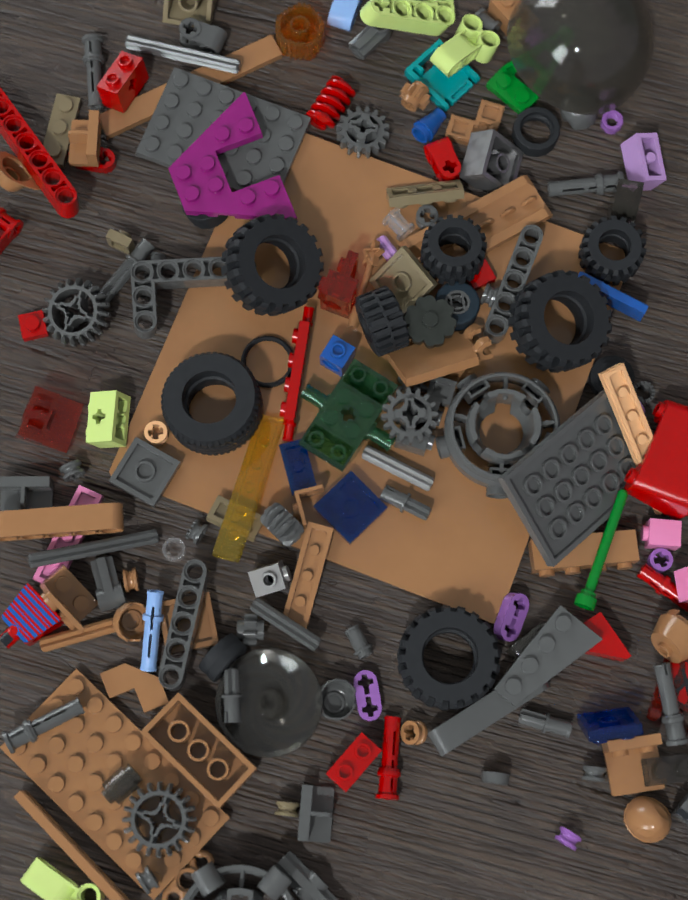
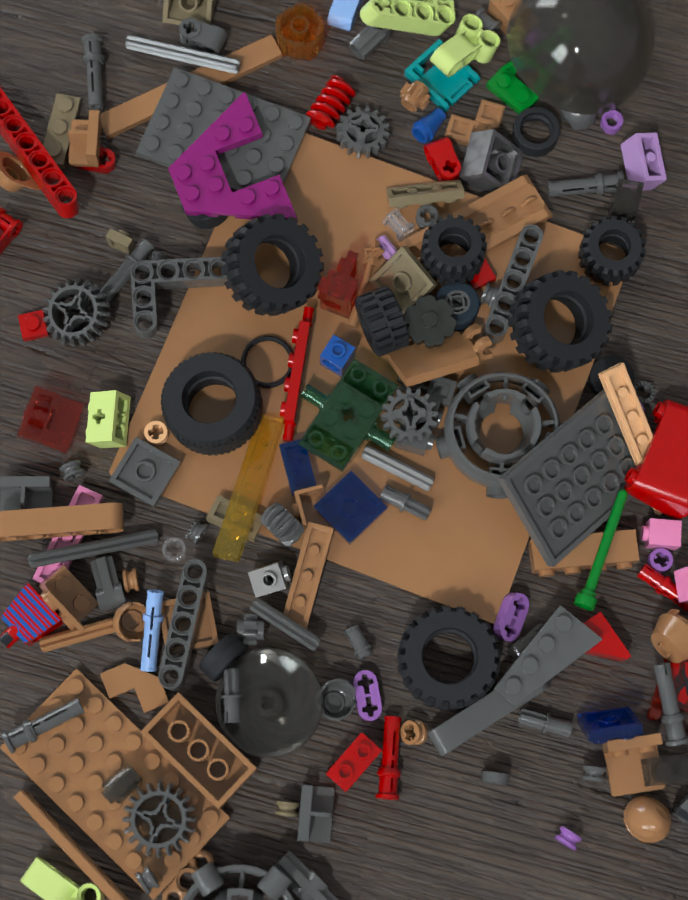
red brick [96,51,149,113] -> none
blue tile [578,271,649,322] -> none

